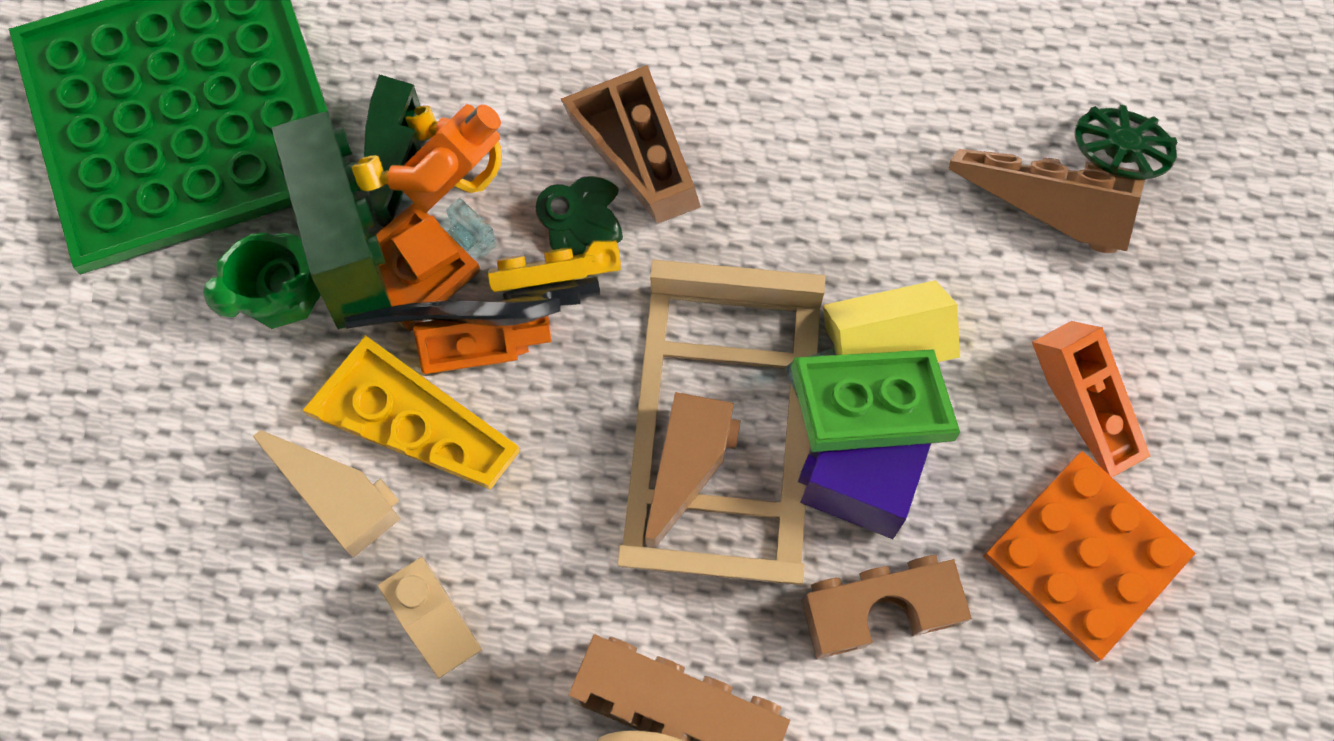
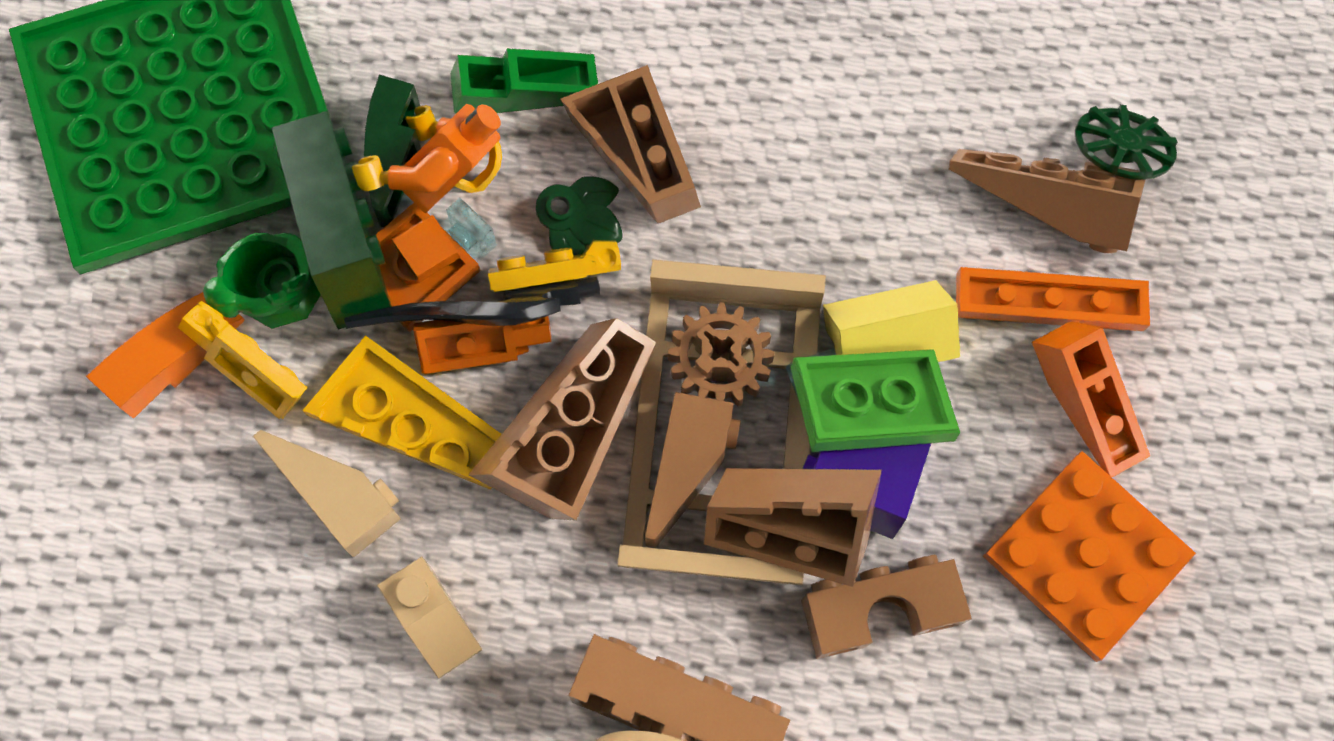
none -> orange slope [86,292,245,419]
none -> yellow hinge [178,301,308,419]
none -> green slope [450,48,598,114]
none -> medium nougat wedge [469,318,656,520]
none -> medium nougat gear [668,302,774,407]
none -> medium nougat wedge [704,468,882,587]
none -> orange plate [956,267,1150,331]

